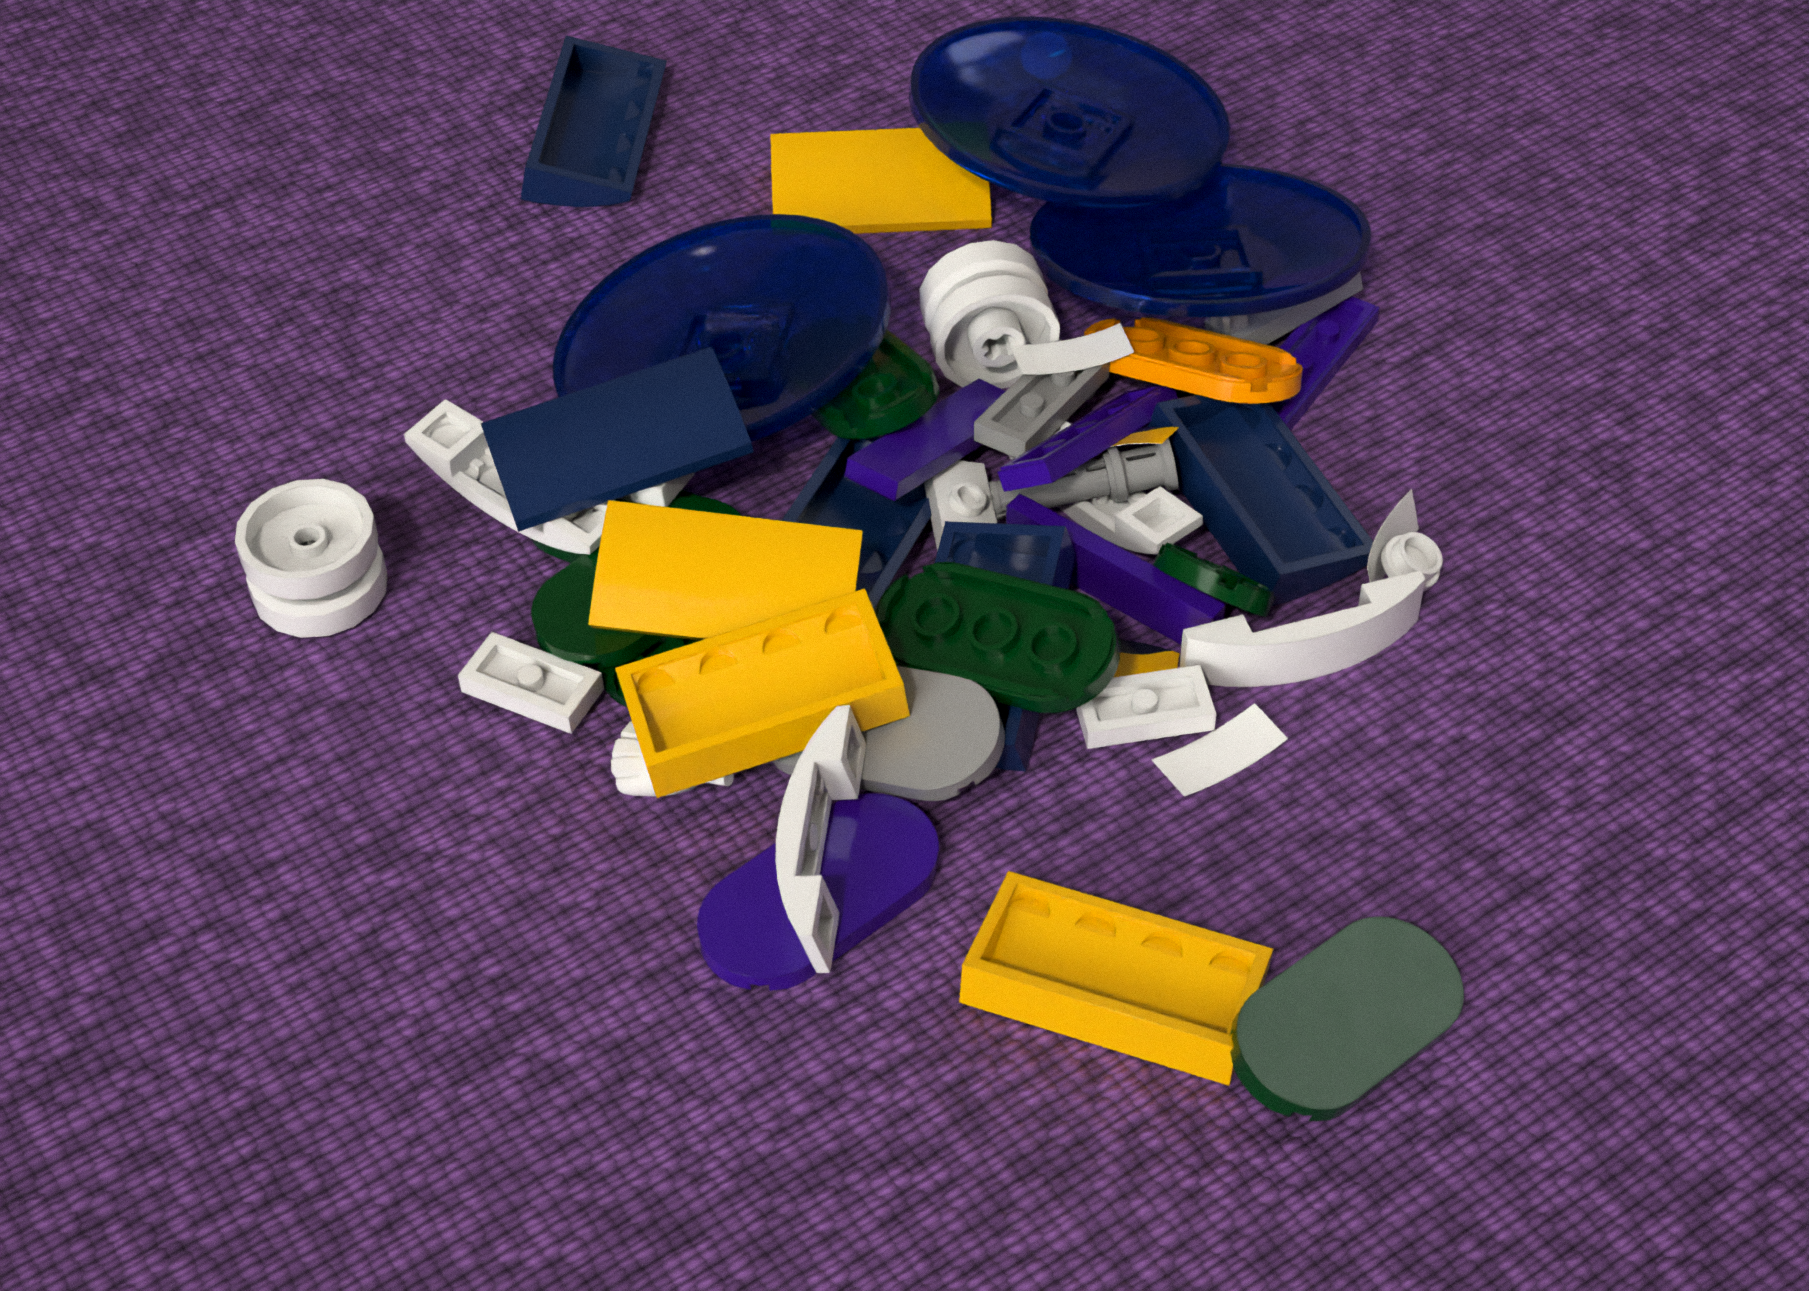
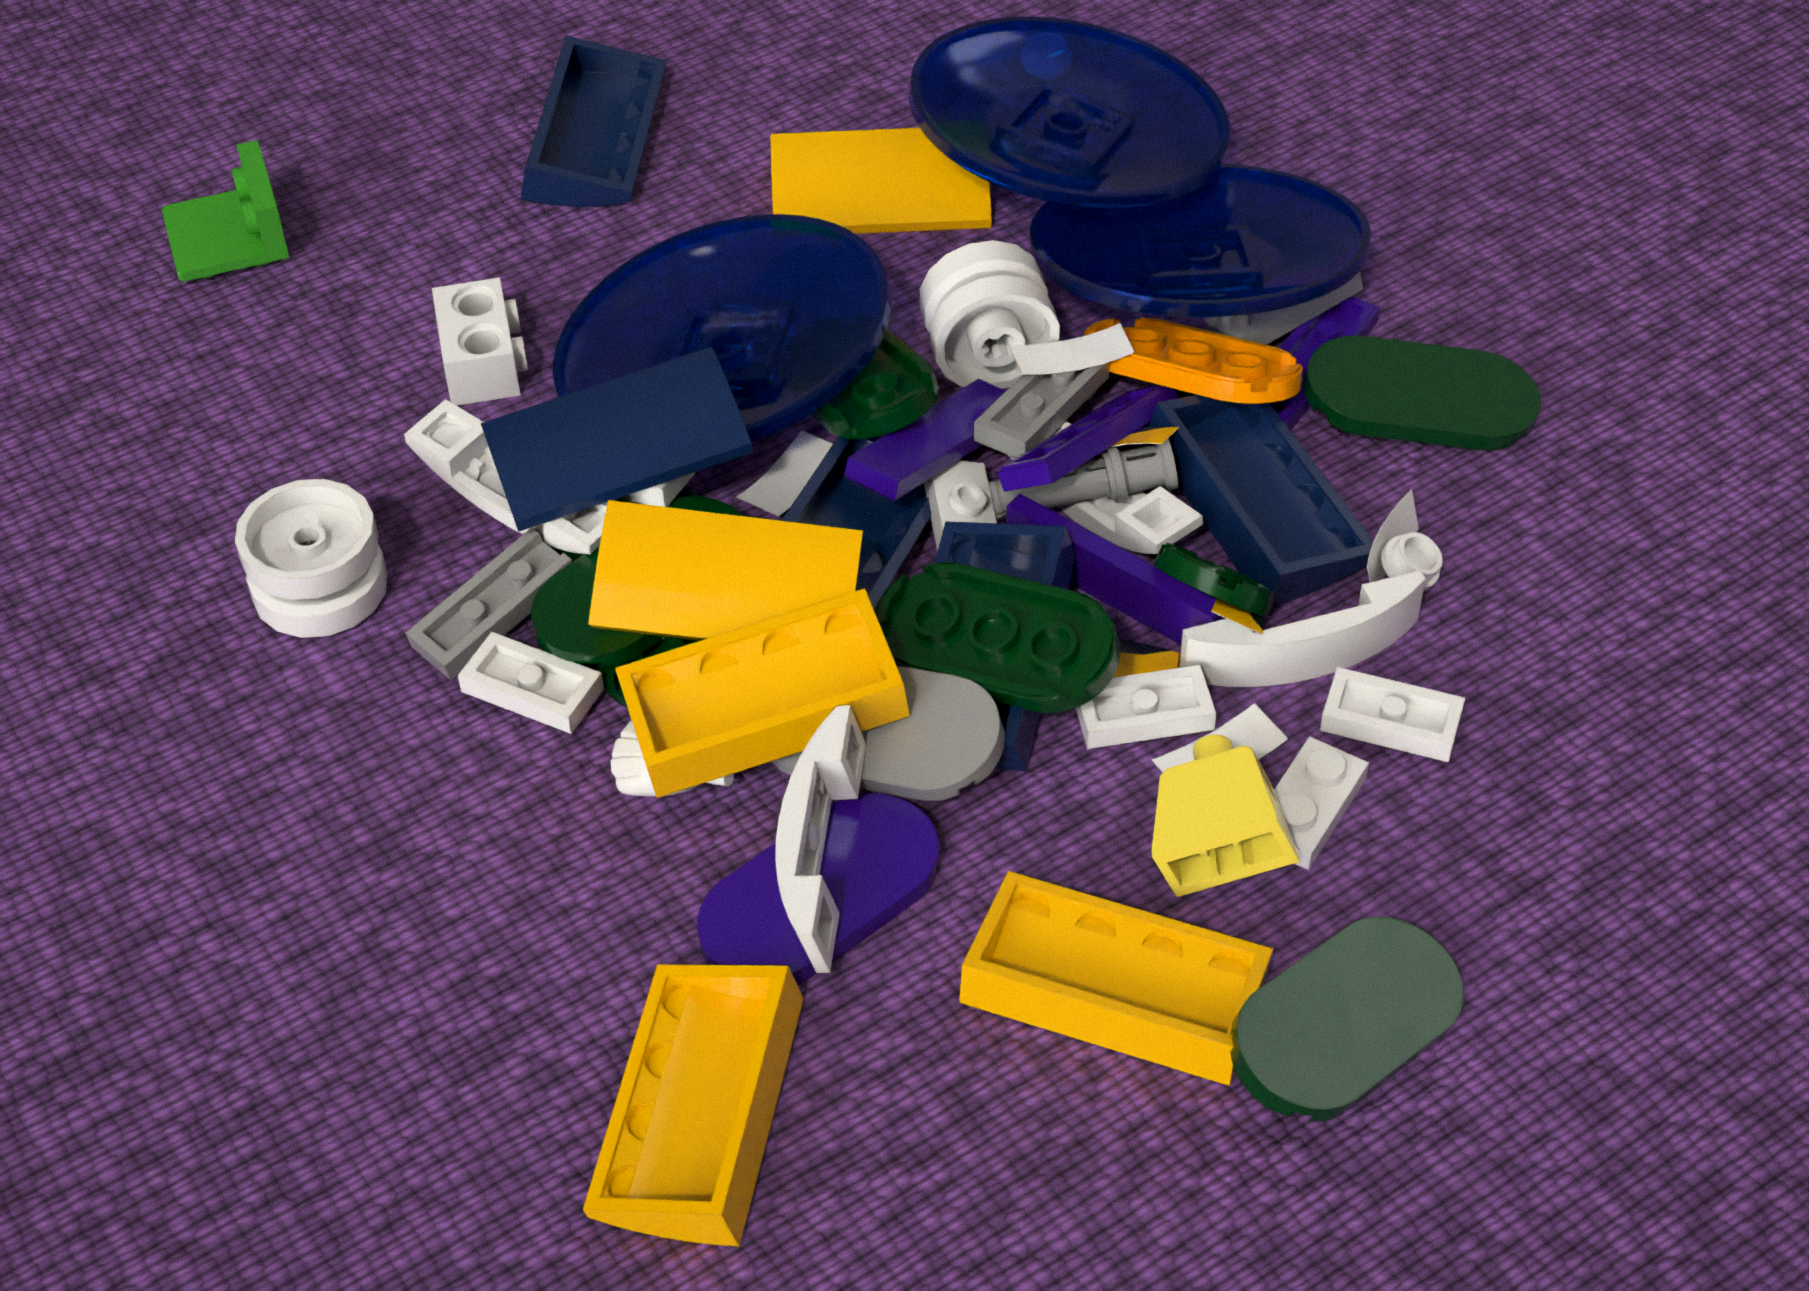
none -> bright green bracket [161,140,290,282]
none -> light grey hinge [405,527,572,680]
none -> white brick [432,277,528,406]
none -> yellow slope [583,964,804,1247]
none -> white sticker [736,430,833,516]
none -> light yellow torso [1152,735,1300,897]
none -> yellow sticker [1211,598,1267,635]
none -> white plate [1274,736,1369,870]
none -> dark green tile [1303,335,1541,451]
none -> white plate [1320,667,1465,762]

